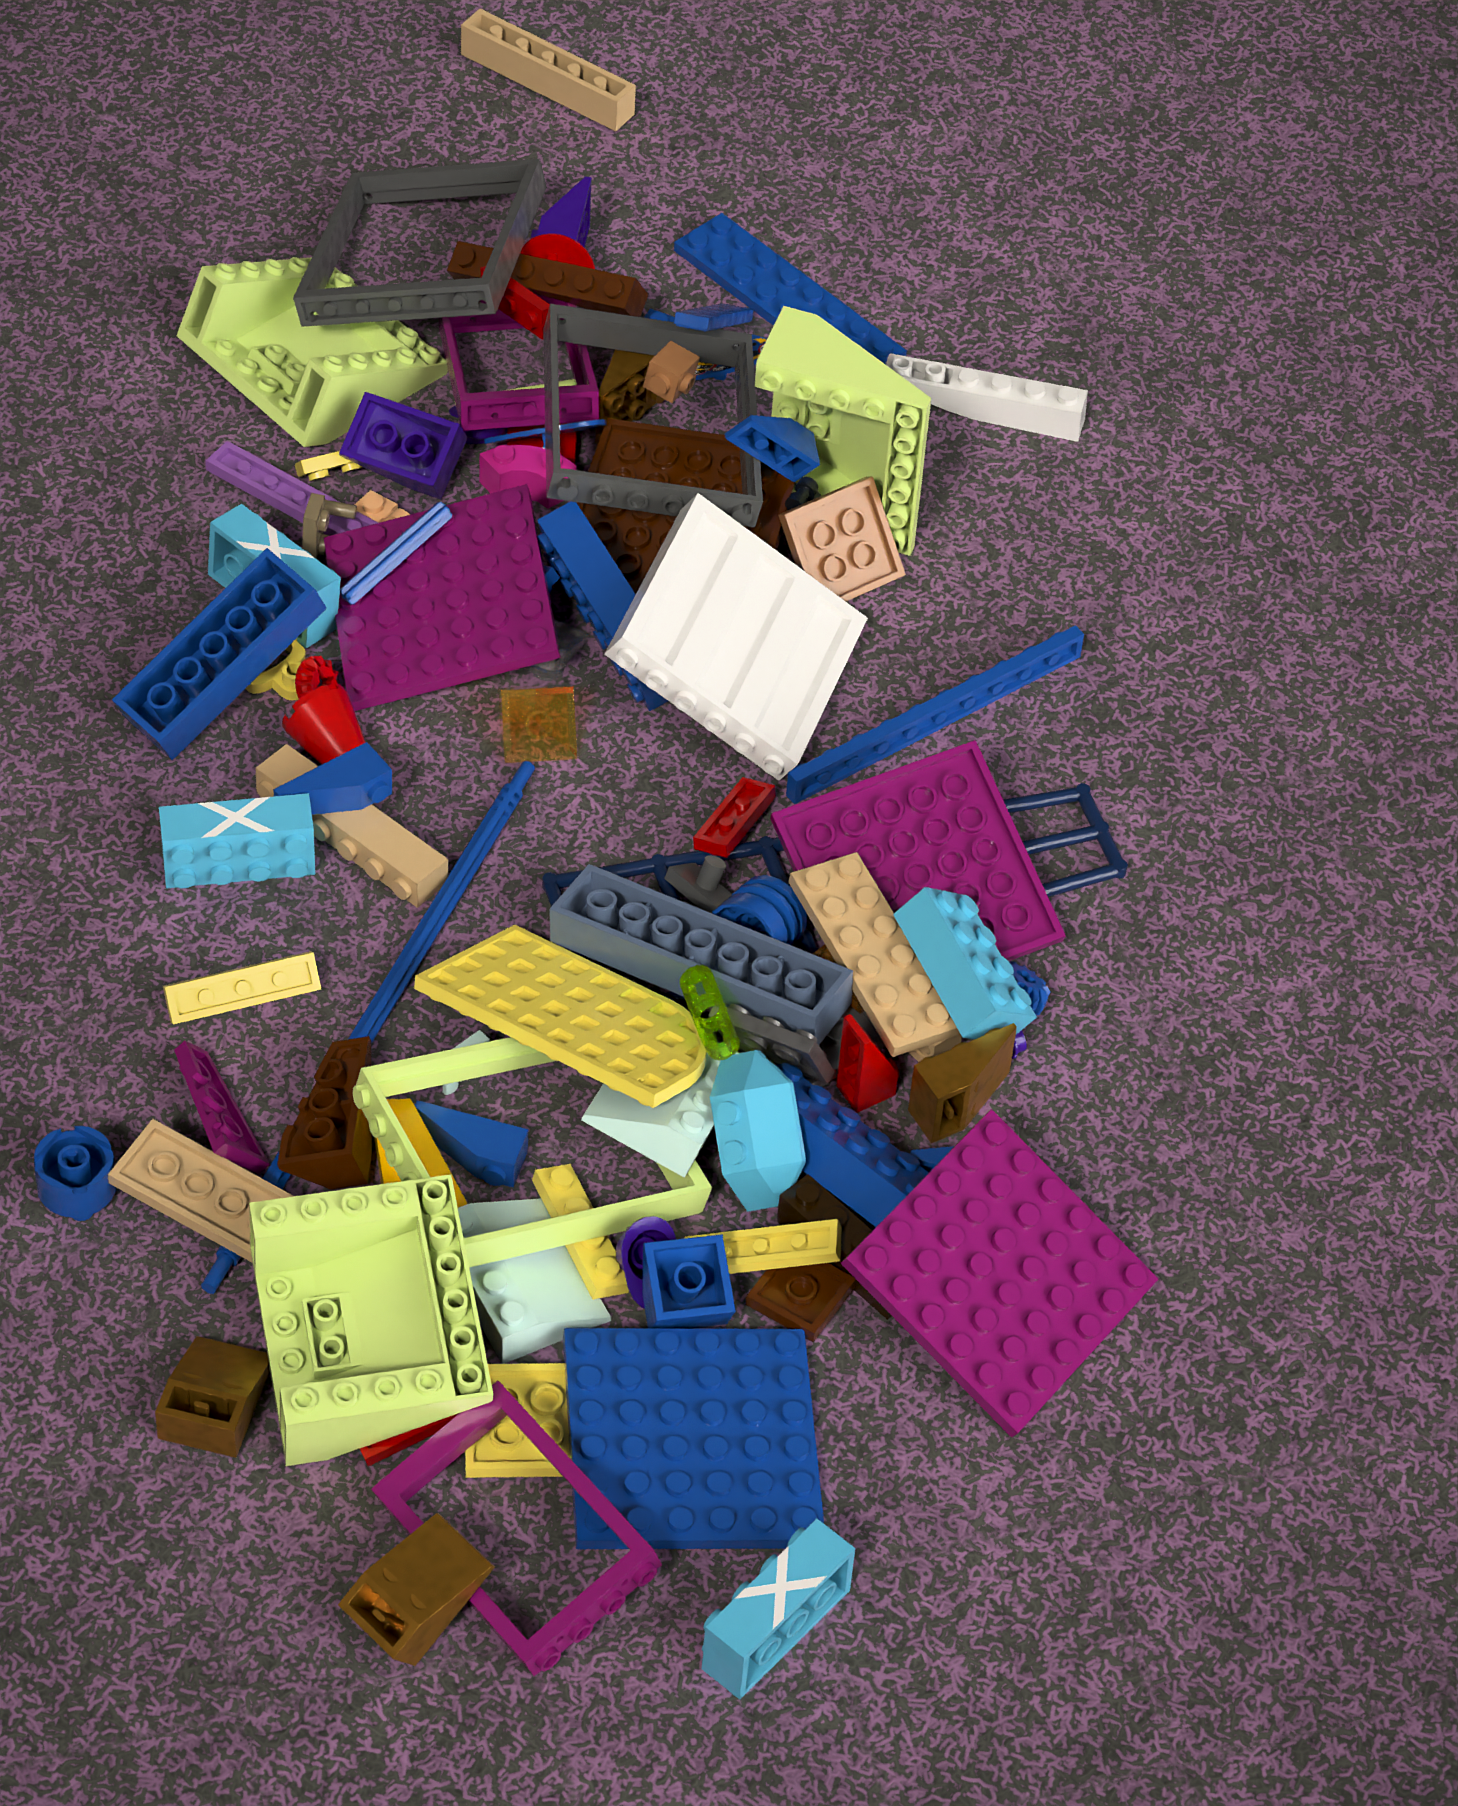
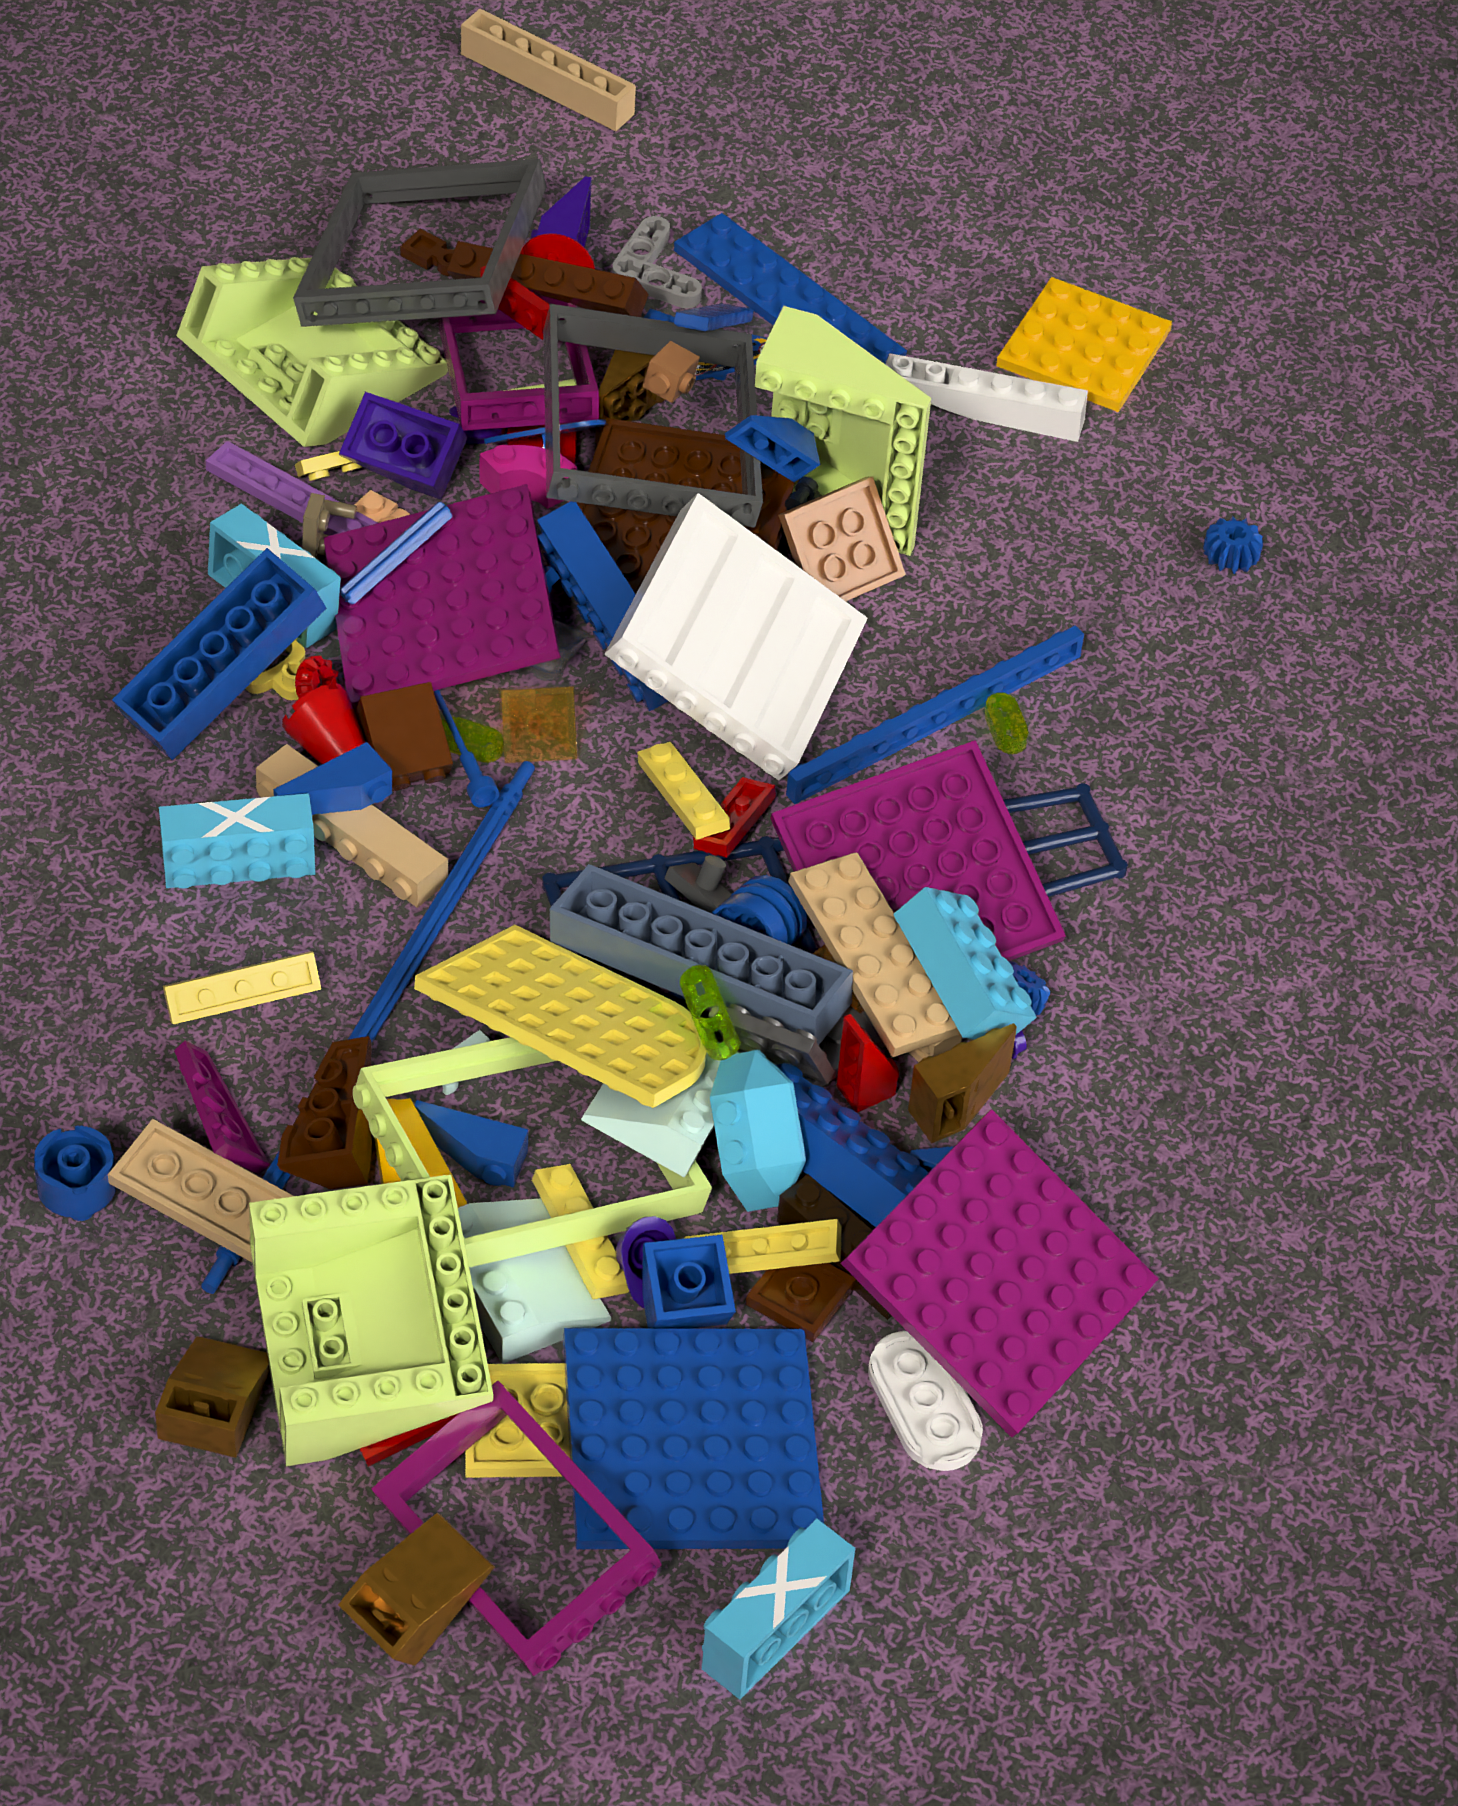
none -> reddish brown slope [355,682,453,791]
none -> reddish brown plate [400,228,454,276]
none -> blue piece [434,690,499,807]
none -> clear neon green beam [442,716,503,763]
none -> light grey beam [612,216,702,309]
none -> light yellow plate [637,742,730,840]
none -> white tile [868,1331,983,1471]
none -> clear neon green beam [984,693,1029,754]
none -> yellow plate [996,277,1172,412]
none -> blue gear [1203,515,1263,574]

